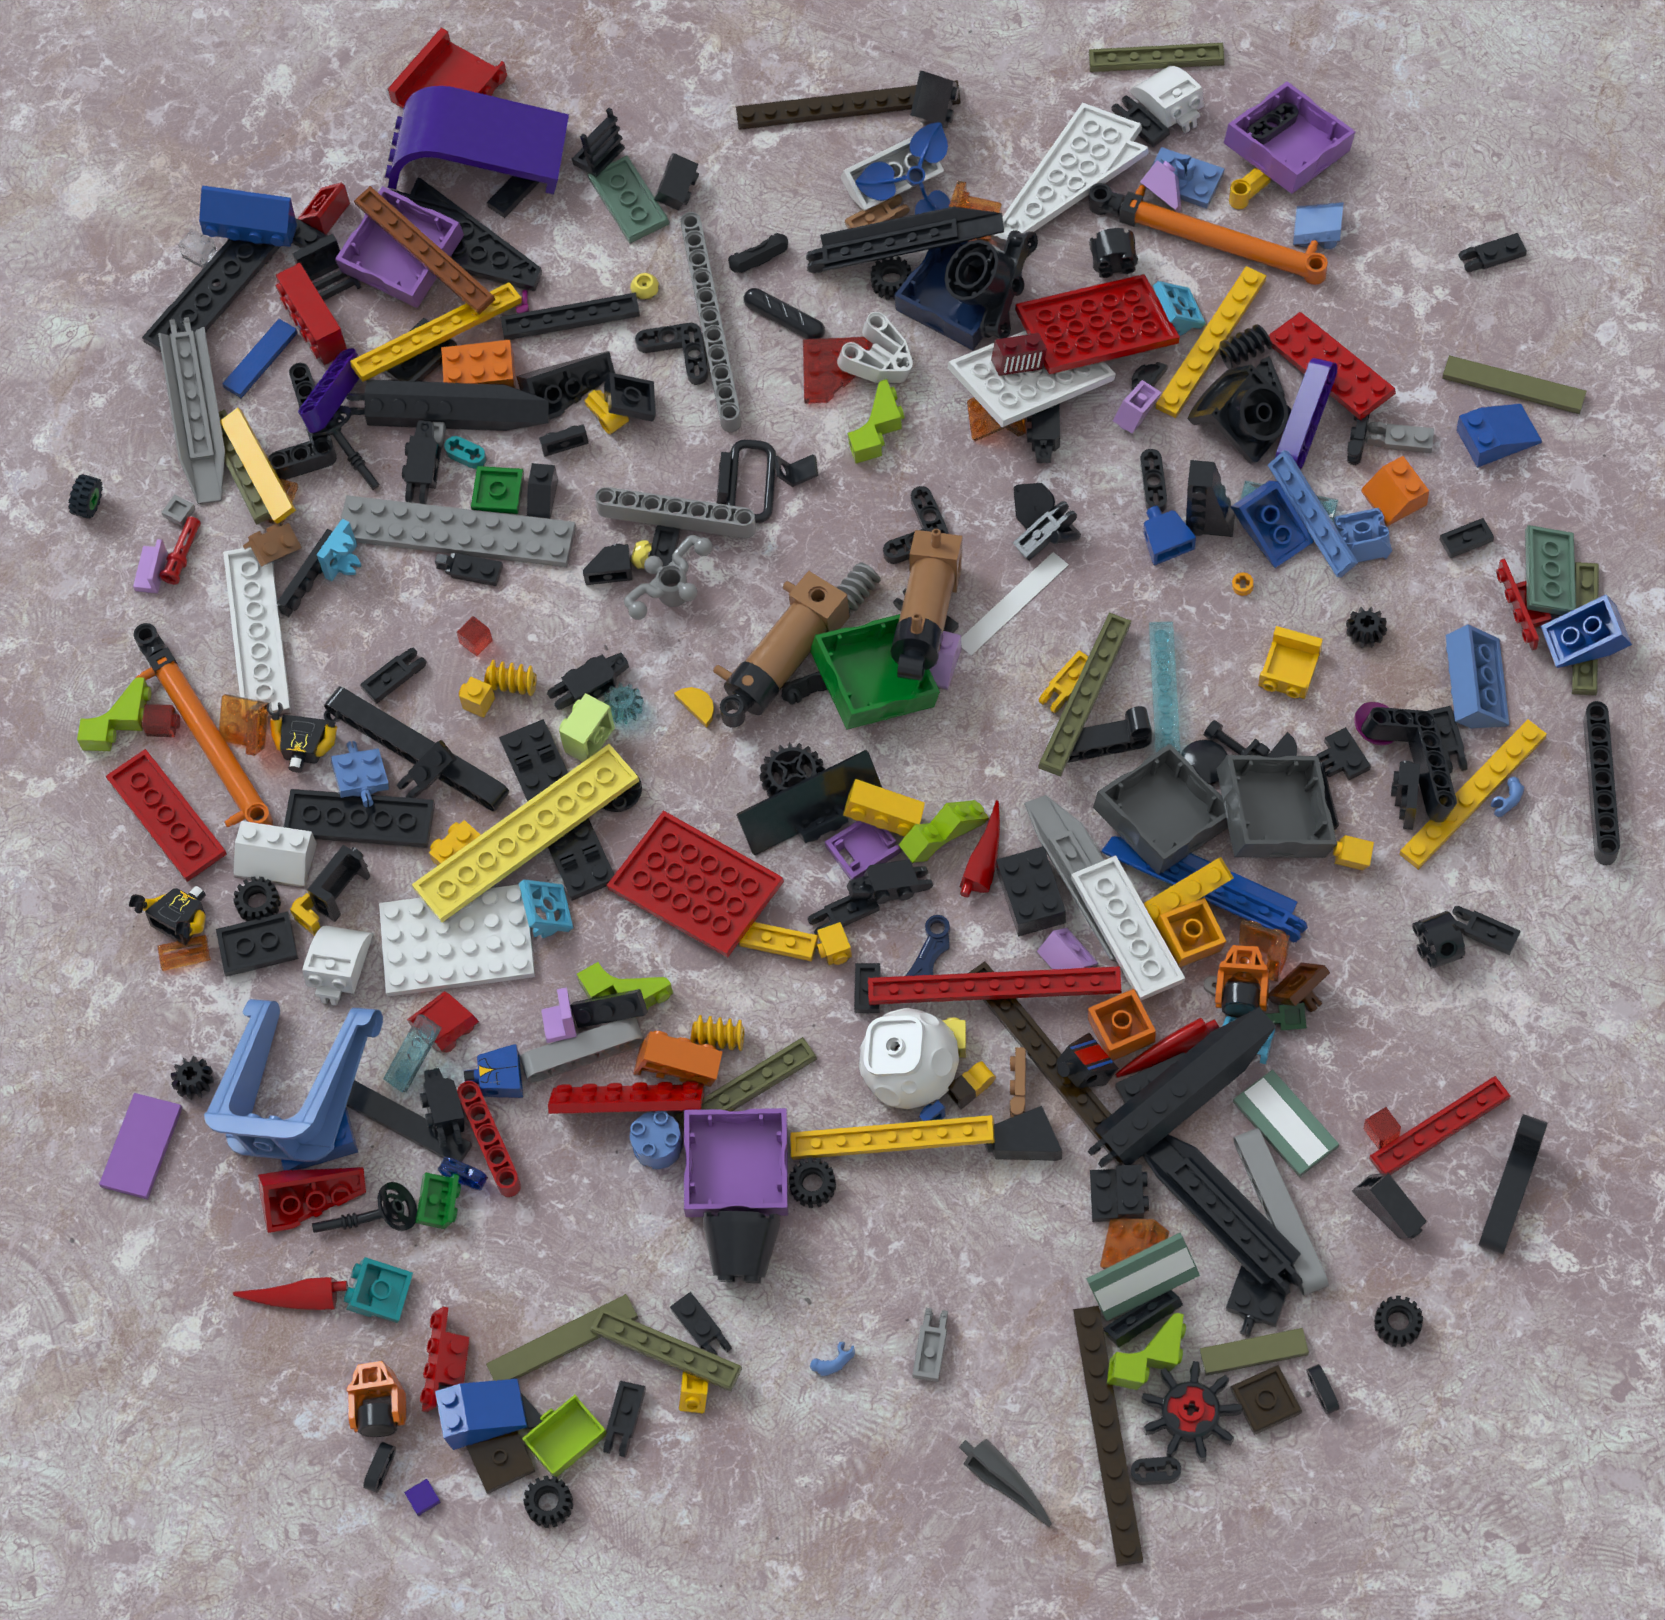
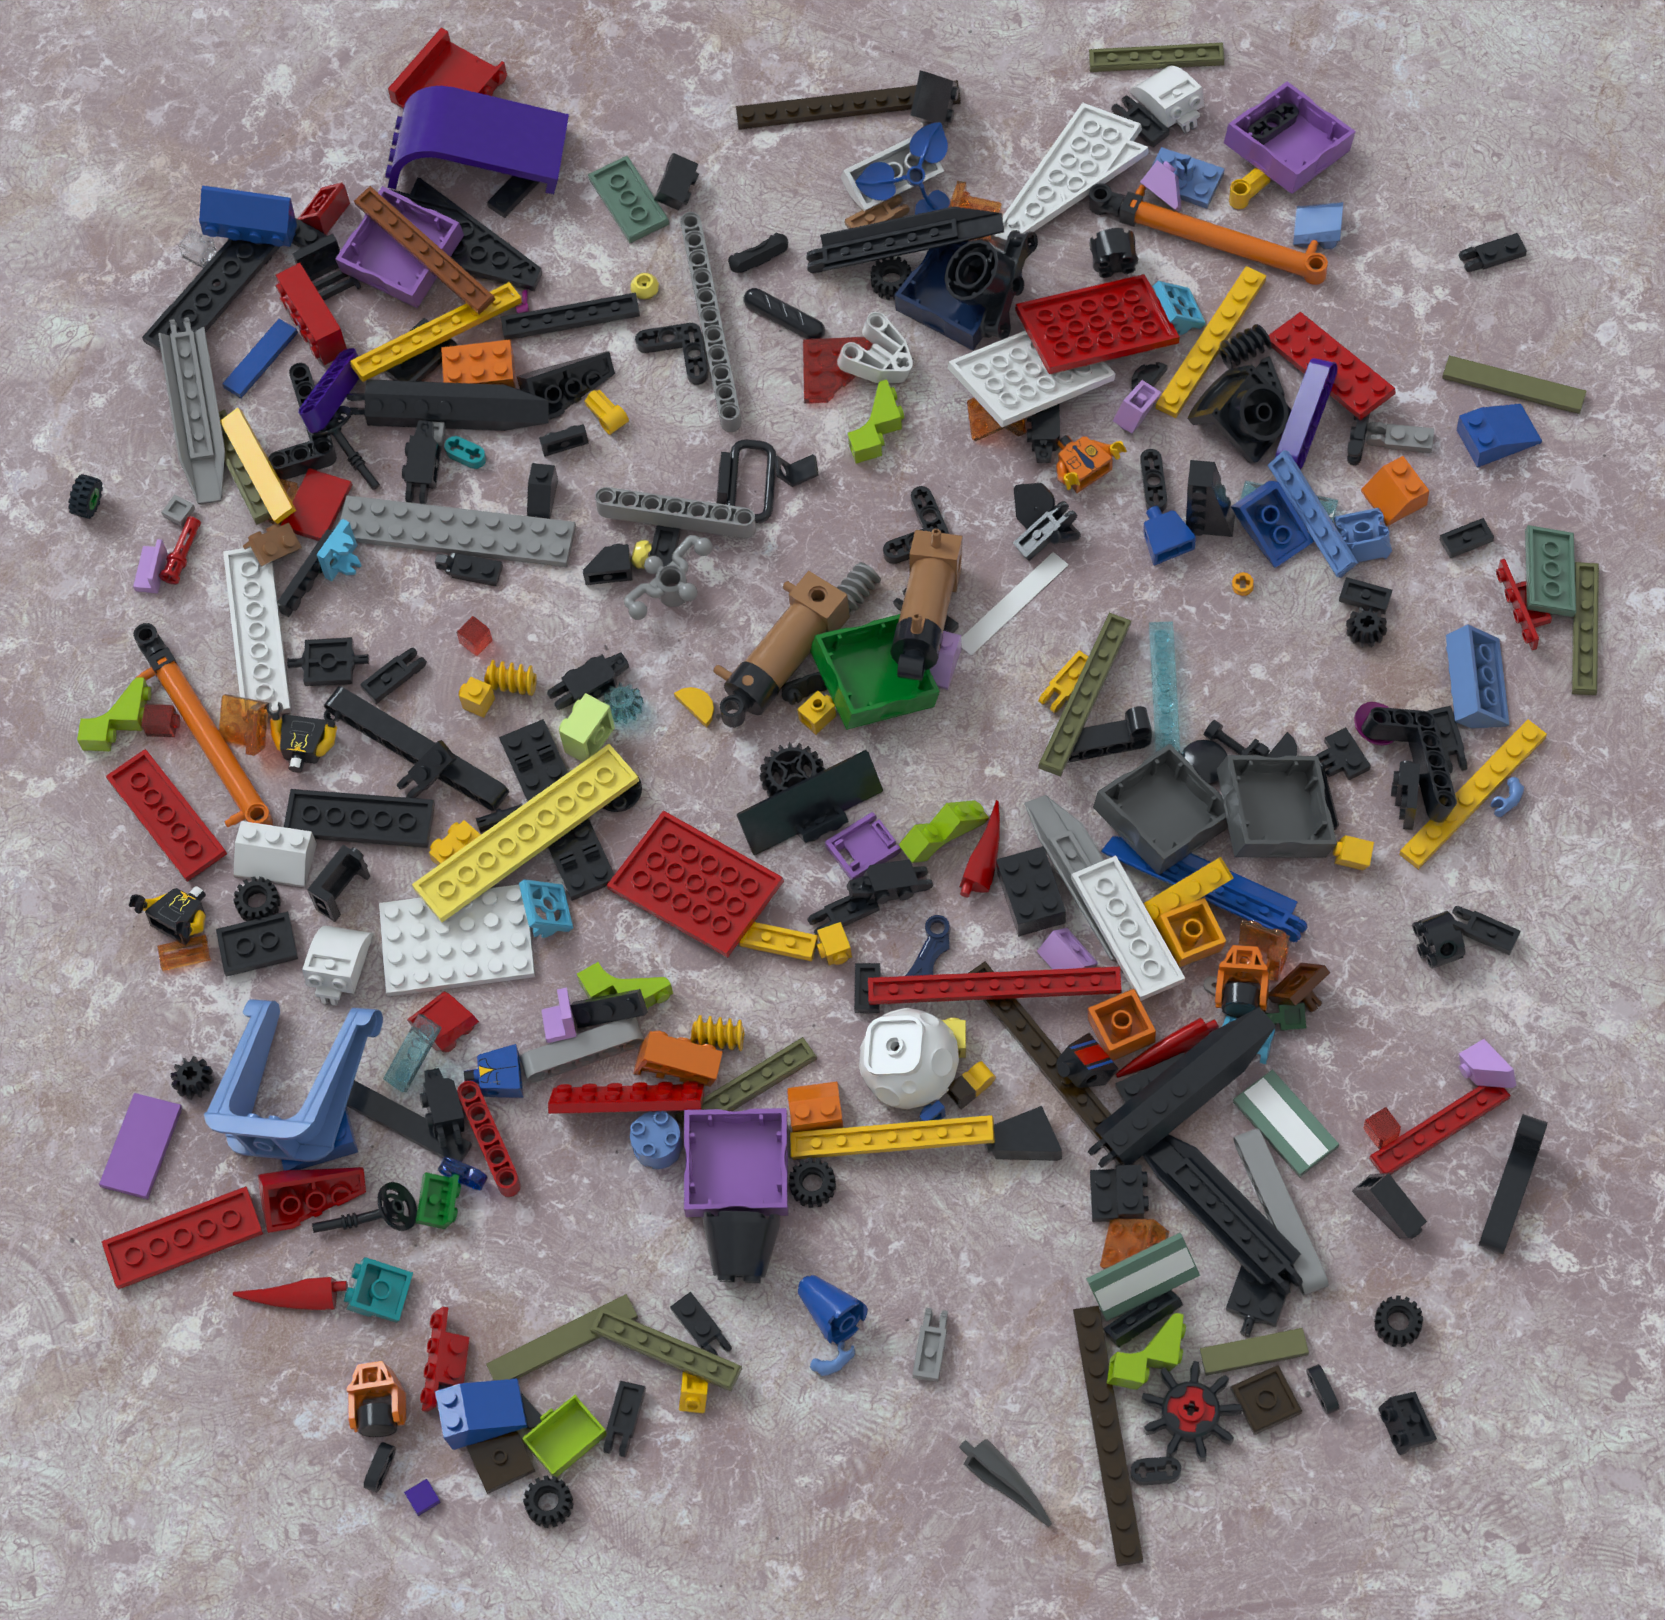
yellow bracket [290,893,321,936] -> none
medium blue plate [331,741,389,807] -> none
green plate [471,466,524,514] -> none
black plate [572,108,625,177] -> none
black plate [604,372,656,422] -> none
yellow brick [843,779,925,837] -> none
dark red brick [991,333,1047,376] -> none
medium nougat hinge [1010,1047,1026,1118] -> none
yellow panel [1258,626,1323,699] -> none
blue slope [1541,594,1632,668] -> none
black beam [1583,701,1620,865] -> none
none -> red plate [101,1186,263,1290]
none -> red tile [281,468,353,541]
none -> black plate [287,637,370,686]
none -> black pin [475,803,522,833]
none -> orange slope [787,1081,843,1132]
none -> yellow brick [797,691,836,735]
none -> blue cone [798,1275,868,1344]
none -> orange torso [1056,435,1127,493]
none -> black plate [1339,577,1393,614]
none -> black bracket [1378,1391,1437,1455]
none -> lavender slope [1459,1039,1516,1088]

